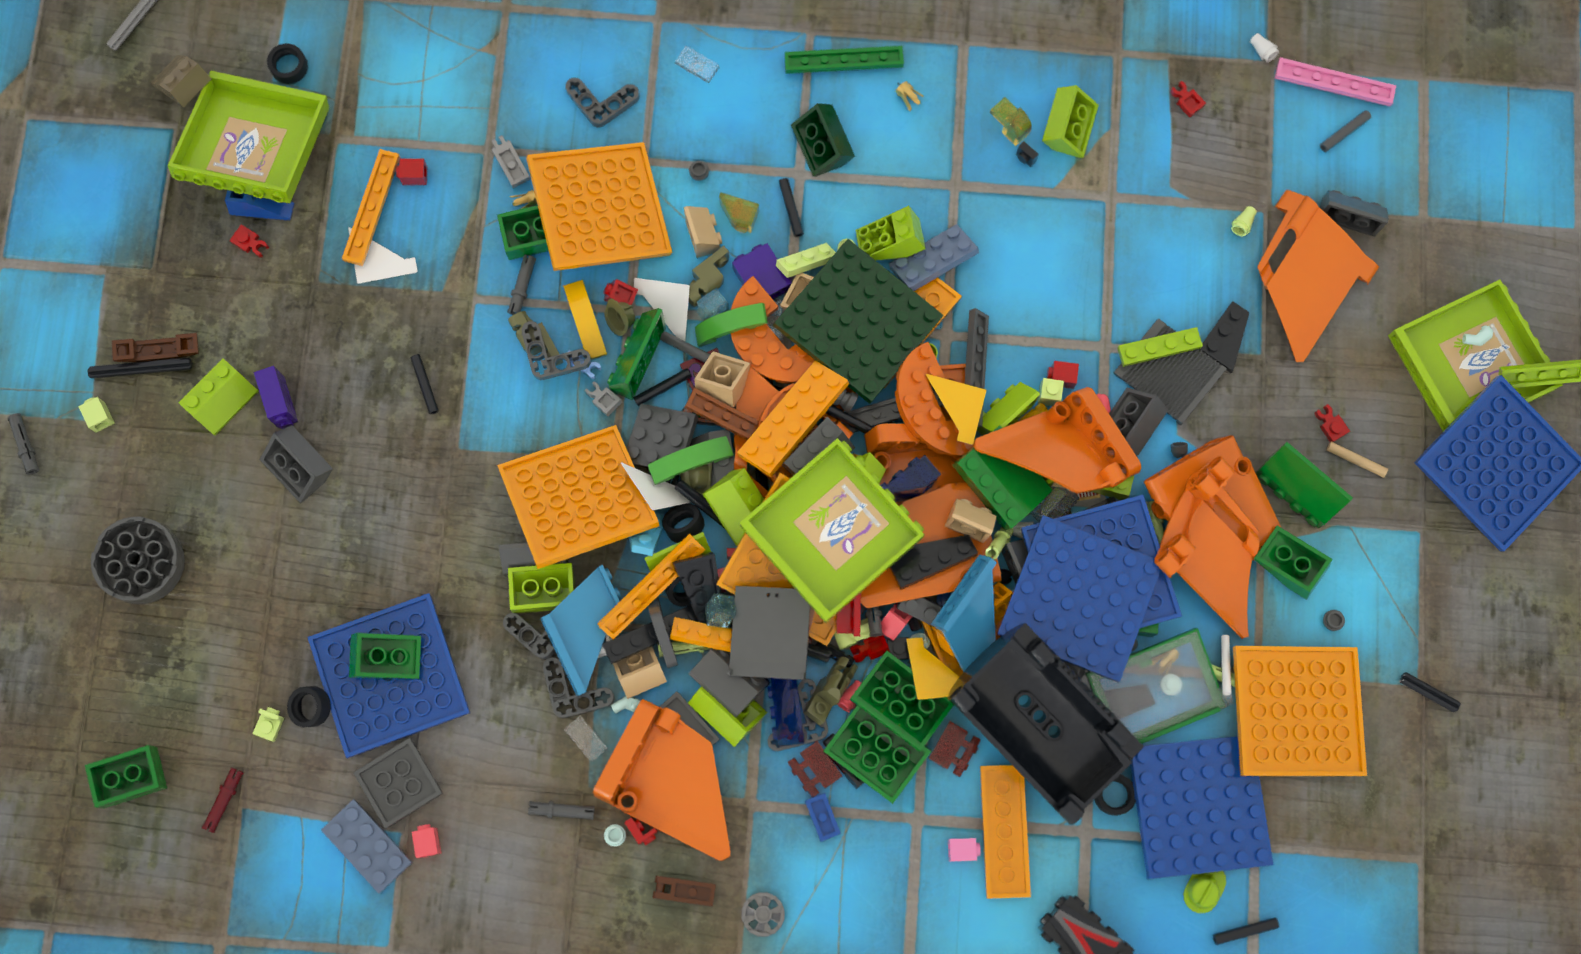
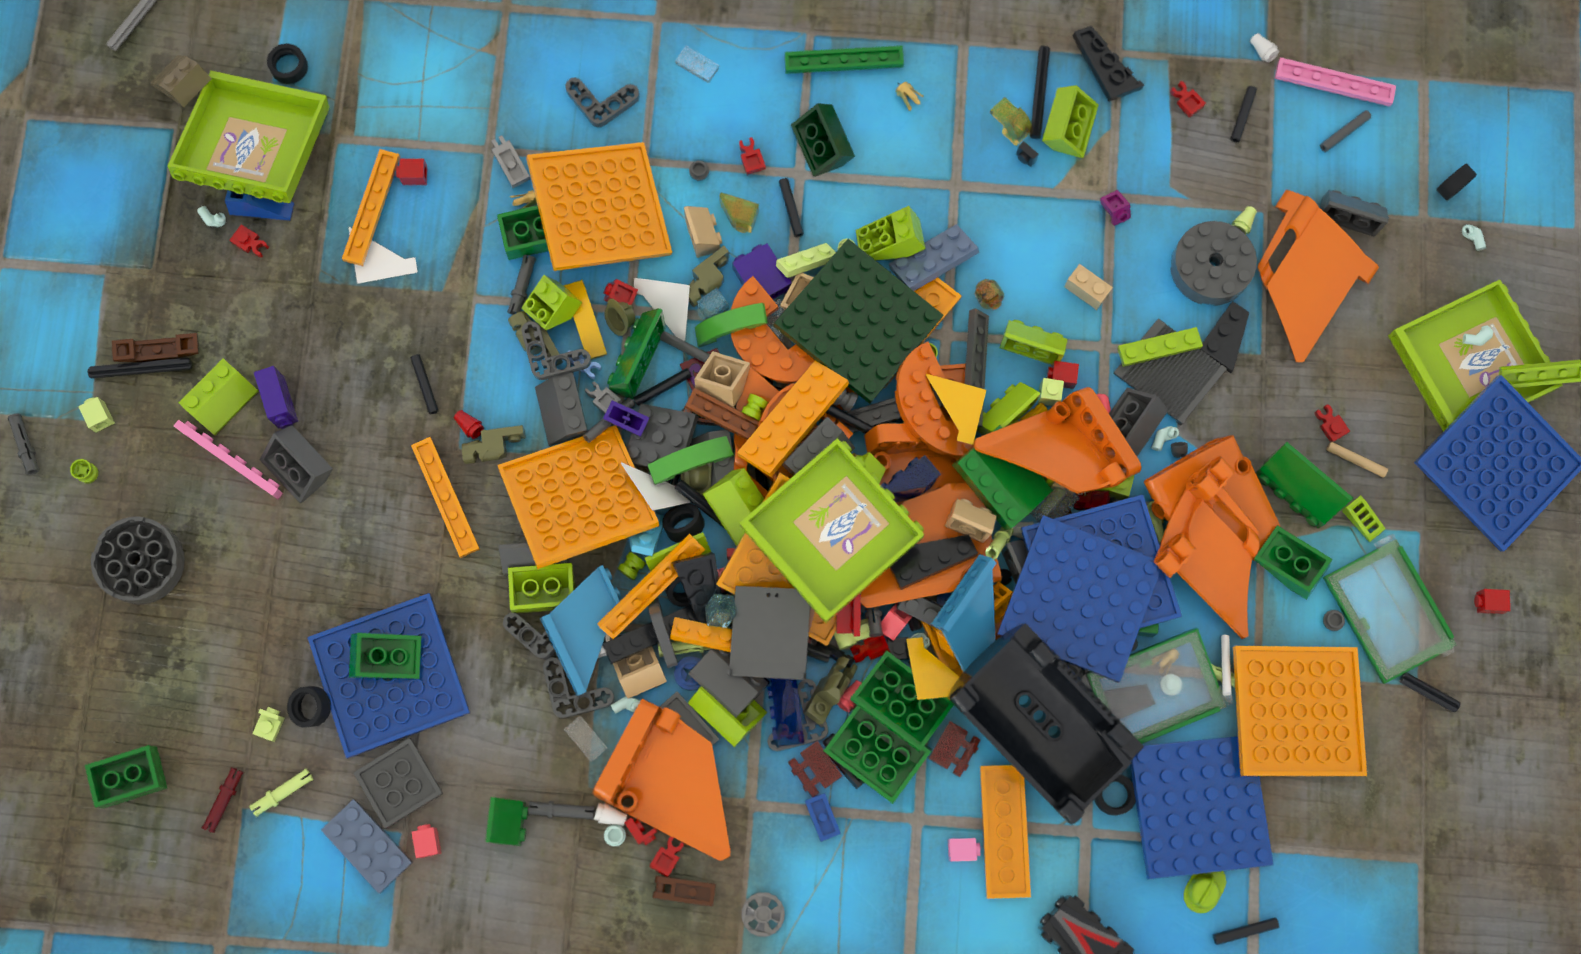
none -> lime wheel [70,459,99,484]
none -> bright pink plate [174,419,283,499]
none -> light aqua arm [197,206,226,227]
none -> yellowish green pin [249,768,314,817]
none -> light orange plate [411,437,480,558]
none -> red cone [454,410,484,439]
none -> olive plate [462,425,526,464]
none -> green slope [485,797,528,846]
none -> lime slope [521,275,582,330]
none -> dark grey slope [535,372,588,446]
none -> dark grey piece [583,397,635,443]
none -> white cone [593,802,627,826]
none -> dark purple slope [603,400,650,437]
none -> lime wheel [617,551,646,581]
none -> red plate [649,836,684,877]
none -> blue gear [674,656,701,691]
none -> red plate [739,137,766,175]
none -> lime wheel [741,393,769,421]
none -> clear orange head [974,279,1005,310]
none -> lime slope [999,320,1068,365]
none -> black axle [1030,46,1050,139]
none -> tan brick [1064,264,1113,310]
none -> dark red plate [1071,490,1110,510]
none -> black wing [1072,26,1144,101]
none -> magenta bracket [1100,190,1131,226]
none -> light aqua arm [1151,426,1179,451]
none -> dark grey brick [1170,221,1257,306]
none -> black piece [1230,86,1257,143]
none -> clear door [1323,534,1457,684]
none -> lime slope [1341,495,1386,542]
none -> black tyre [1436,163,1477,201]
none -> light aqua arm [1462,225,1486,251]
none -> red brick [1474,589,1511,614]

